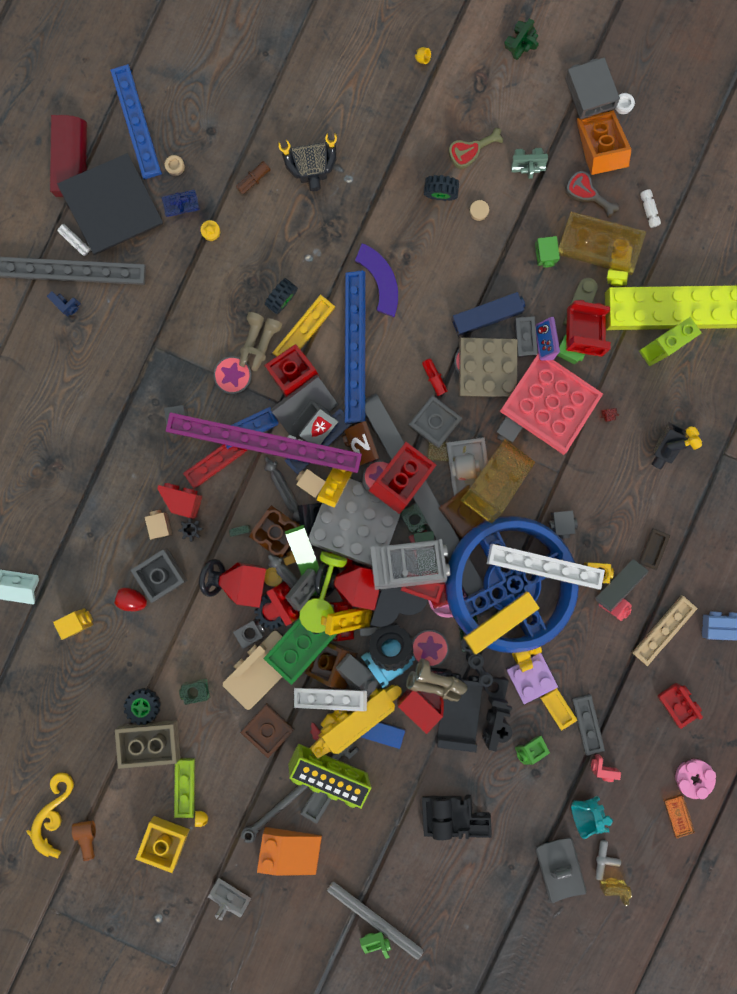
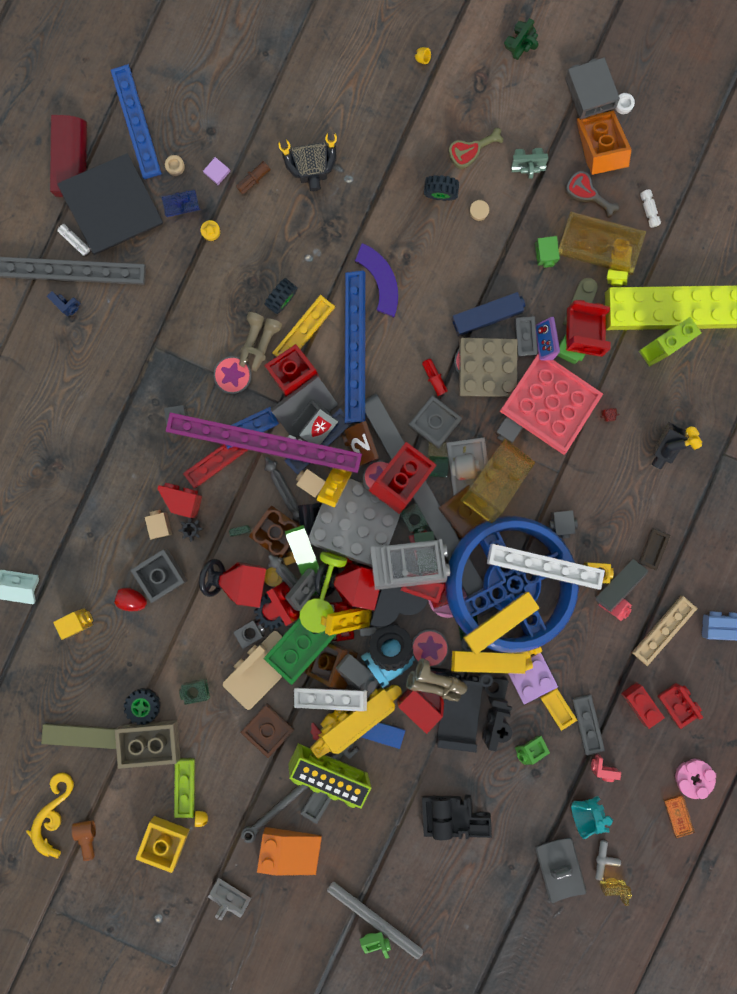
none -> olive tile [41,723,116,749]
none -> lavender tile [203,157,230,185]
none -> clear green tile [429,456,449,477]
none -> yellow tile [451,651,526,674]
none -> red brick [621,682,665,729]

